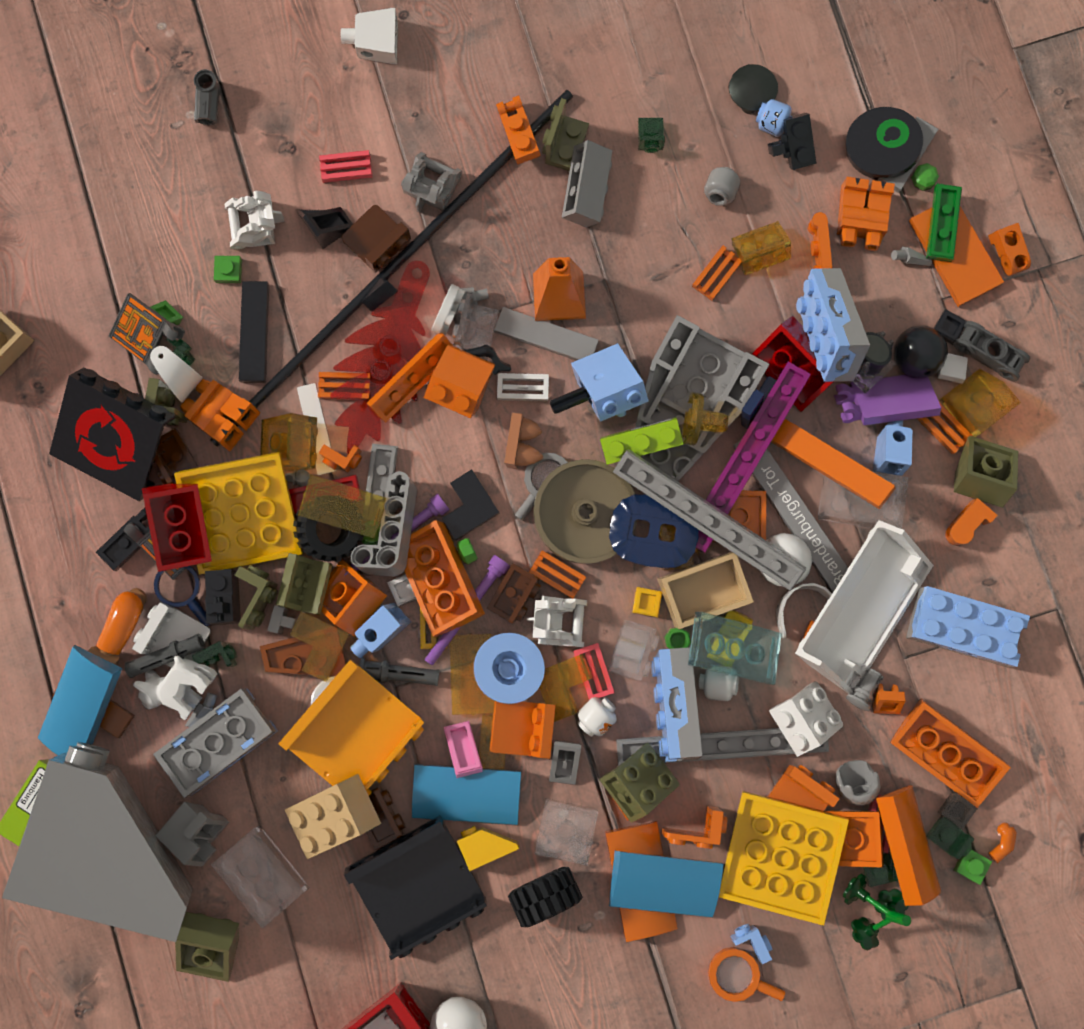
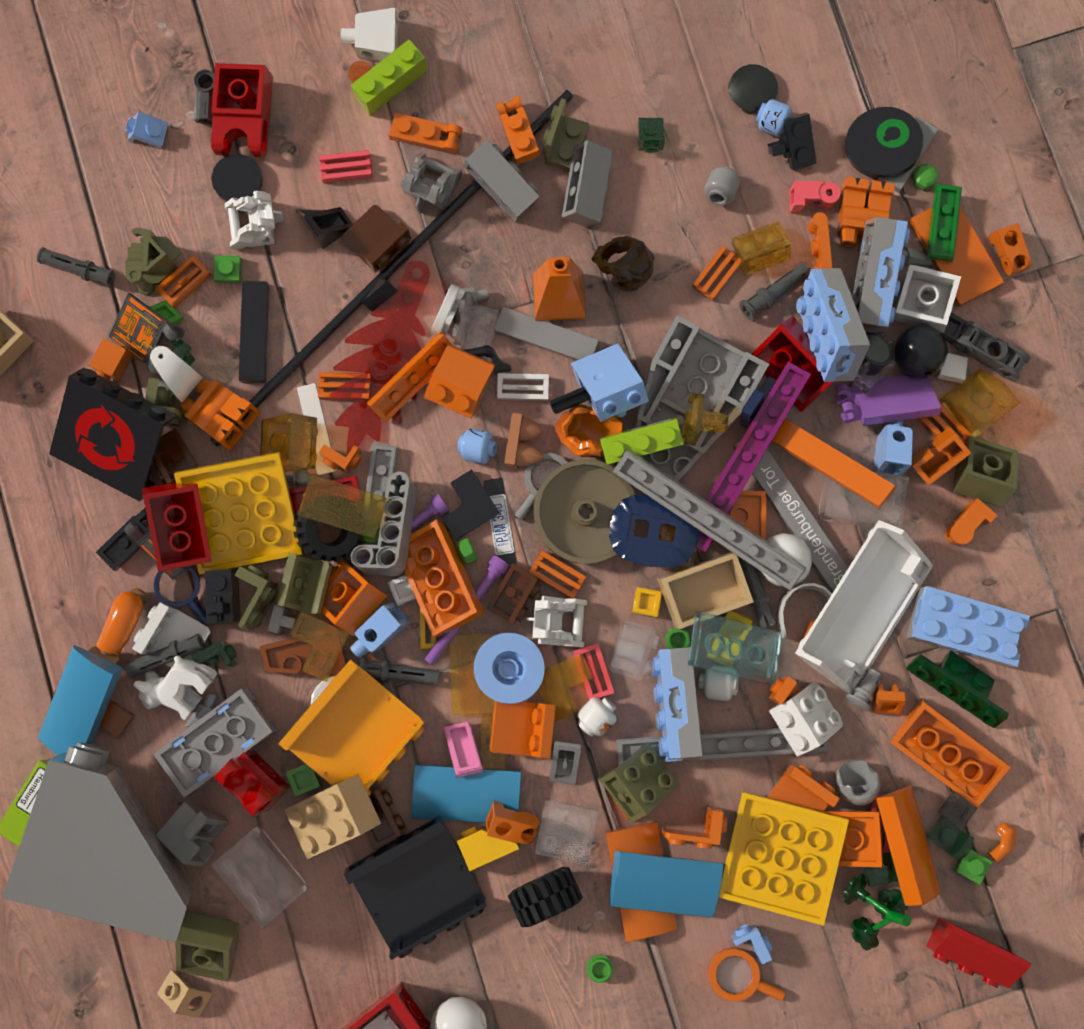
none -> dark grey pin [37,247,115,286]
none -> orange brick [89,338,134,382]
none -> light blue bracket [125,111,168,148]
none -> olive piece [125,228,181,296]
none -> orange tile [155,255,212,308]
none -> tan bracket [157,970,212,1018]
none -> red brick [211,63,273,157]
none -> black tile [211,154,263,202]
none -> red brick [213,750,291,817]
none -> bright green plate [286,764,321,797]
none -> clear orange plate [348,61,372,83]
none -> lime brick [351,40,427,116]
none -> orange plate [389,113,463,154]
none -> light blue head [457,428,498,464]
none -> light grey brick [463,140,539,222]
none -> sticker [484,478,517,566]
none -> orange leg [486,801,540,844]
none -> orange hair [554,404,623,457]
none -> bright green plate [586,954,613,983]
none -> dark brown helmet [592,236,655,292]
none -> dark grey pin [737,556,777,629]
none -> dark grey pin [739,262,810,321]
none -> orange bracket [768,676,802,705]
none -> coral leg [790,181,841,213]
none -> light grey piece [852,217,910,327]
none -> white brick [893,264,961,334]
none -> dark green bracket [906,651,1009,728]
none -> orange piece [912,427,971,486]
none -> red slope [926,917,1031,988]

